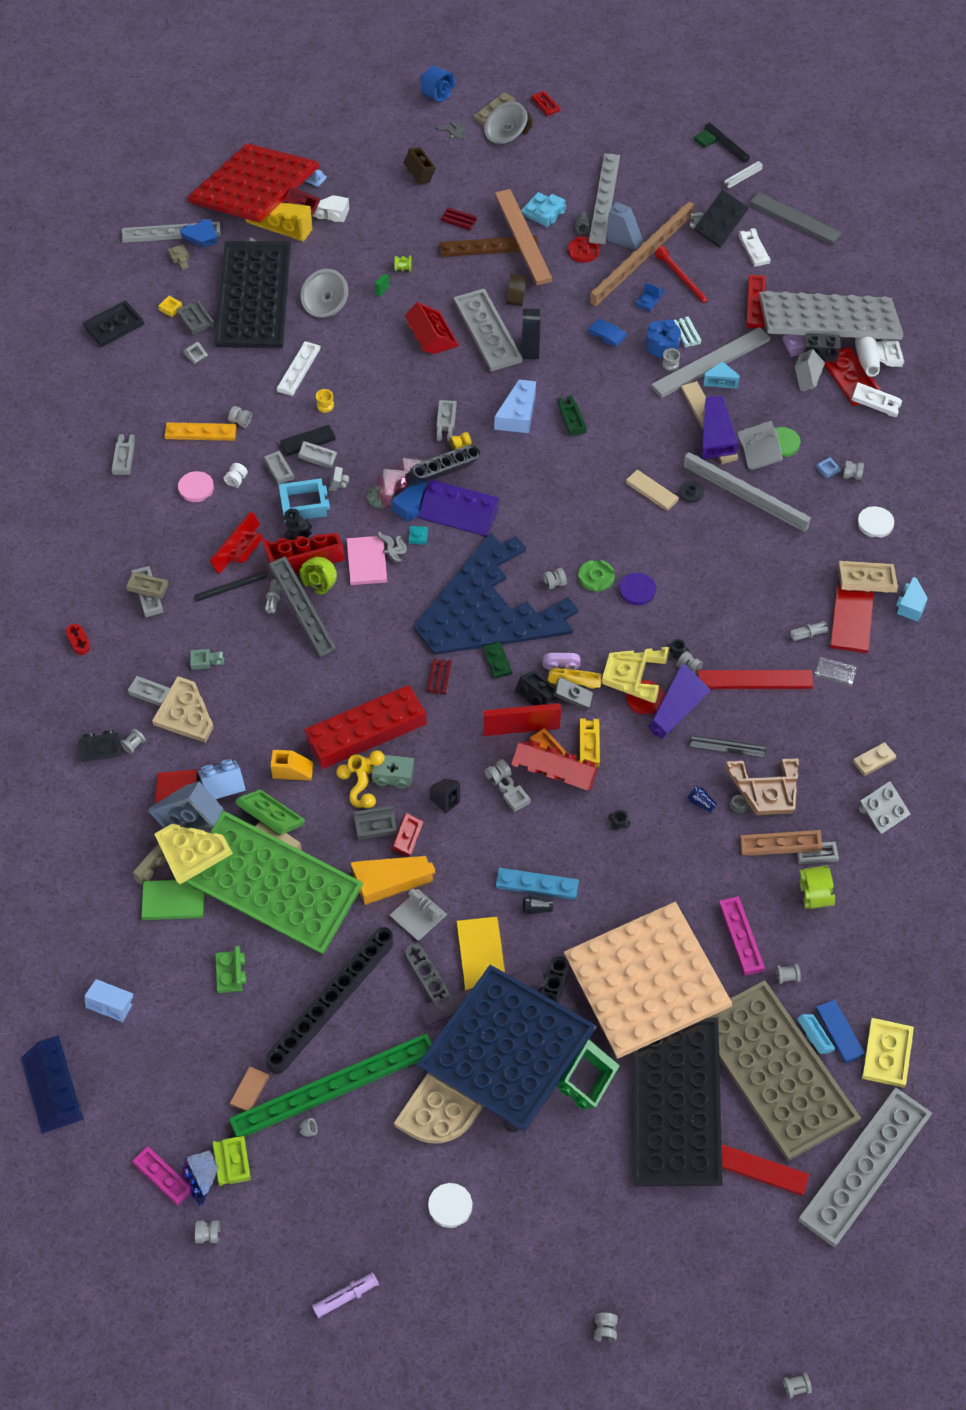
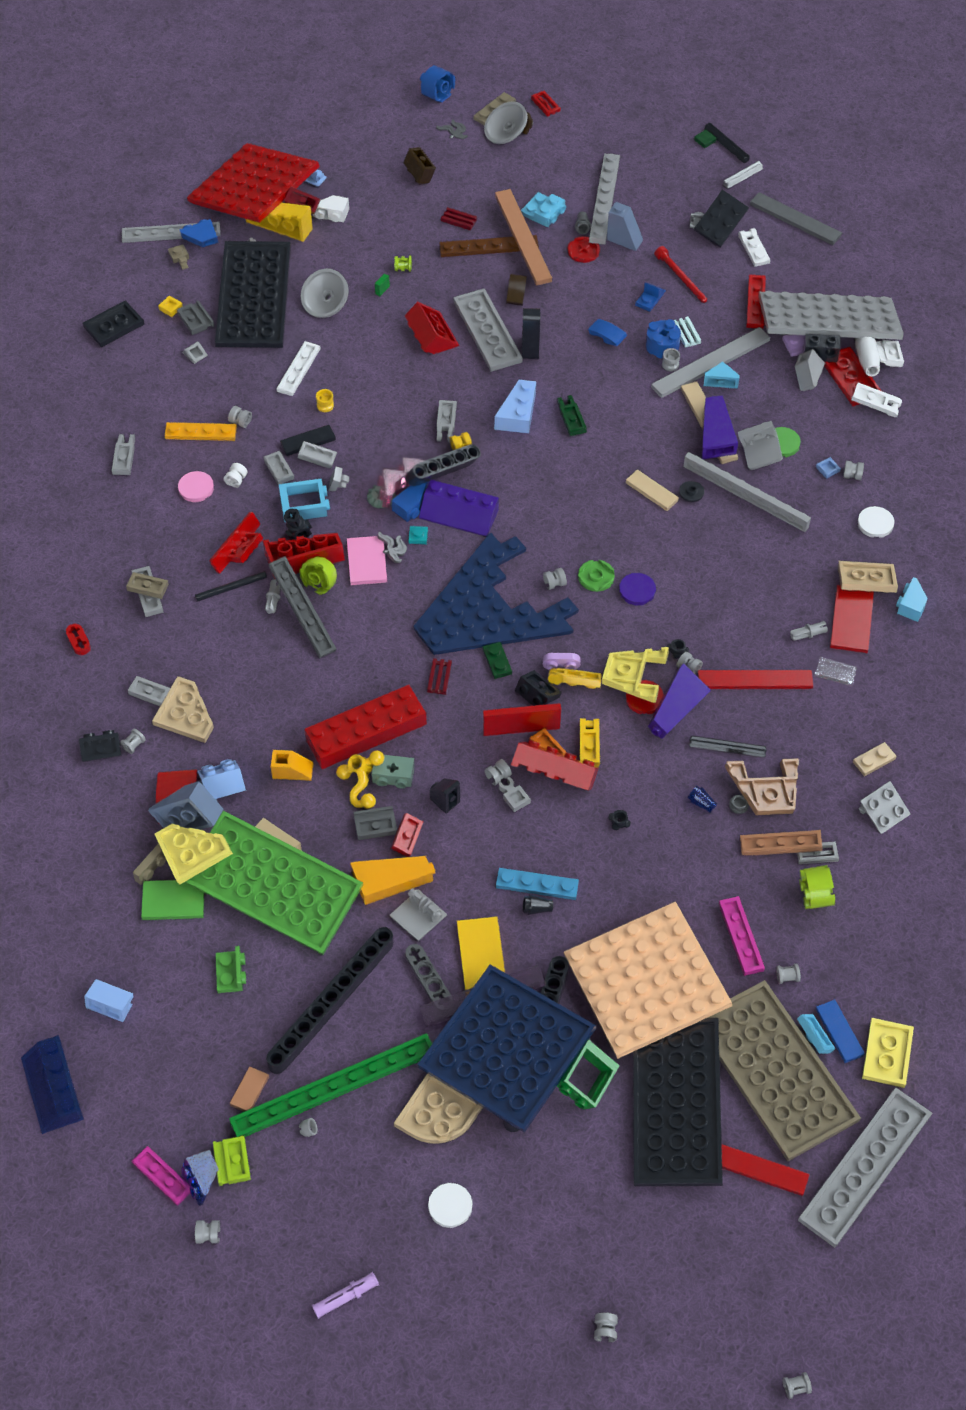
sand green plate [190,649,224,670] -> none
bright green tile [235,790,305,835] -> none
plate [553,678,593,710] -> none
medium nougat plate [590,202,694,307] -> none

